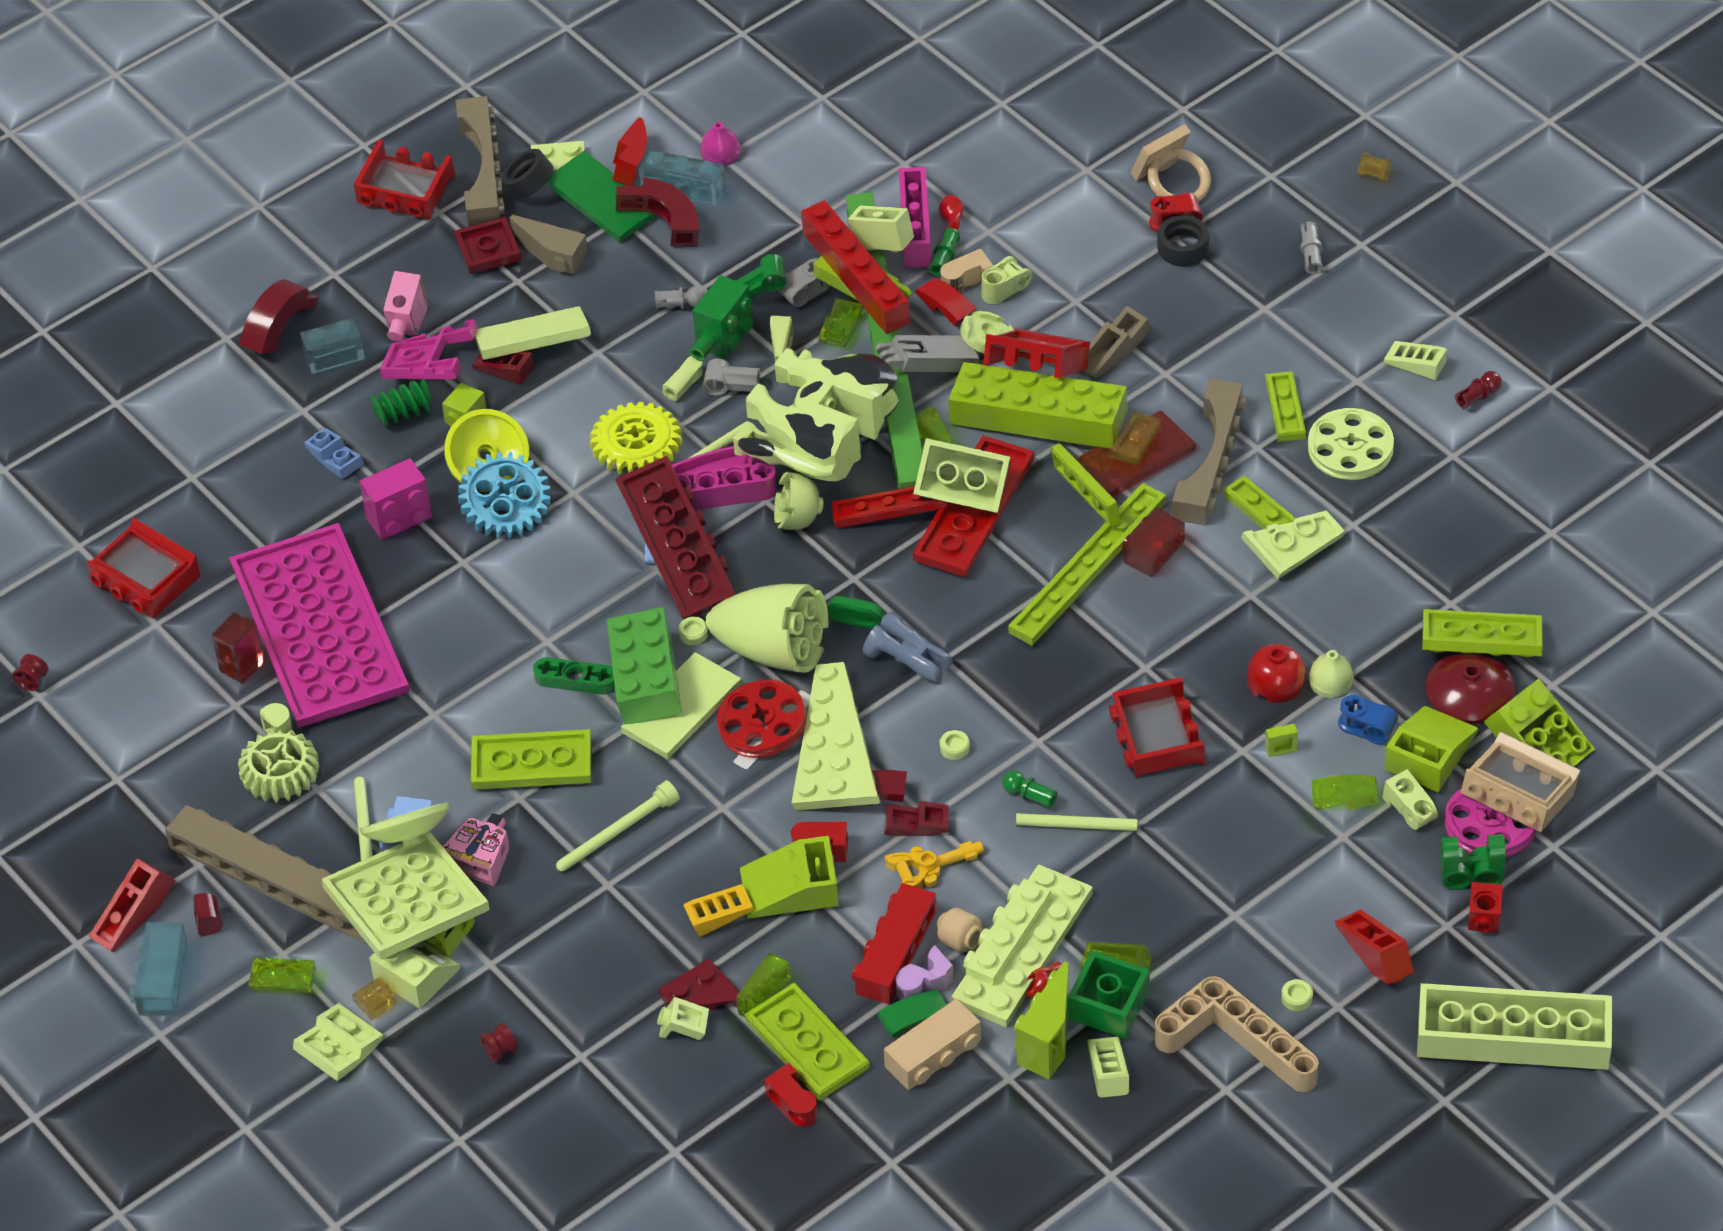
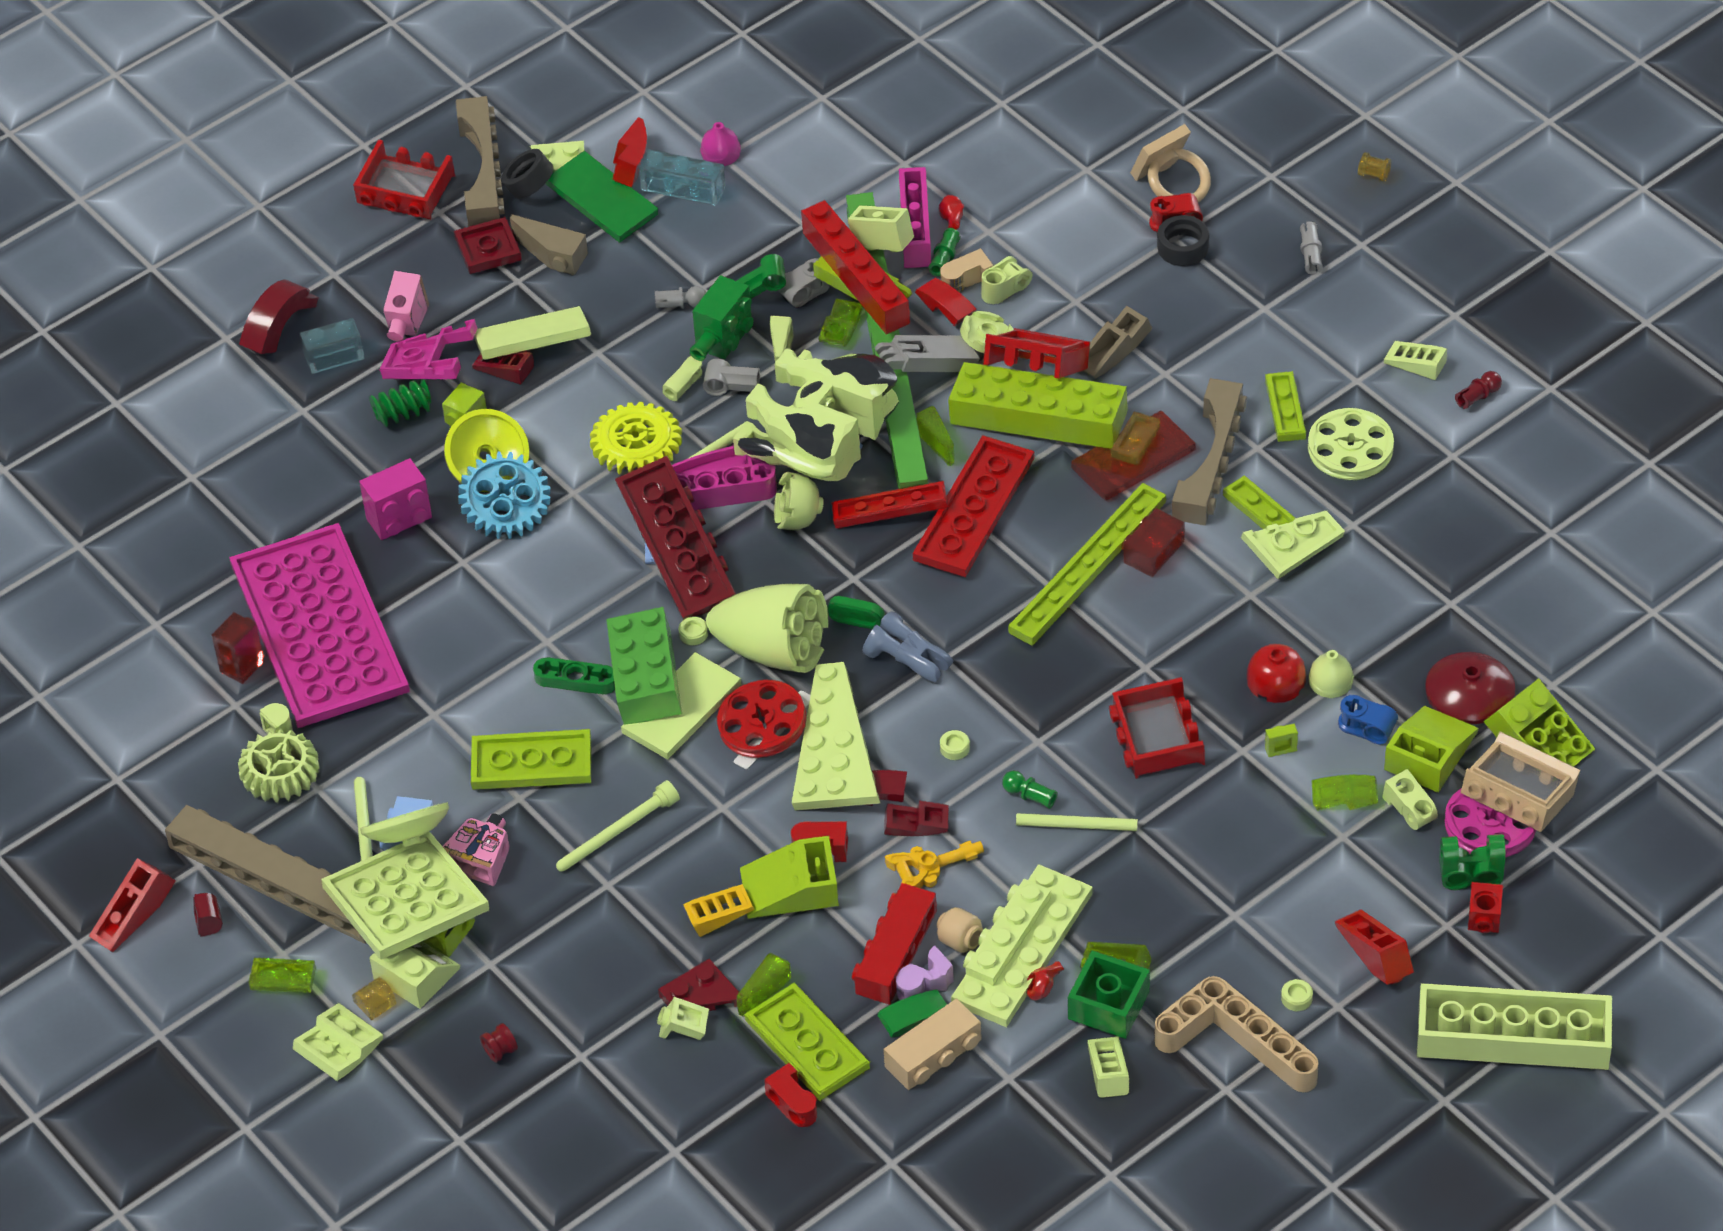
dark red wheel [12,654,49,691] -> none
red window [87,517,200,619] -> none
clear light blue brick [130,922,187,1016] -> none
medium blue slope [304,428,364,479] -> none
dark red arch [615,178,699,247] -> none
yellowish green slope [913,438,1010,513] -> none
lime slope [1014,961,1069,1080] -> none
lime tile [1051,443,1121,527] -> none
lime plate [1422,609,1542,657] -> none

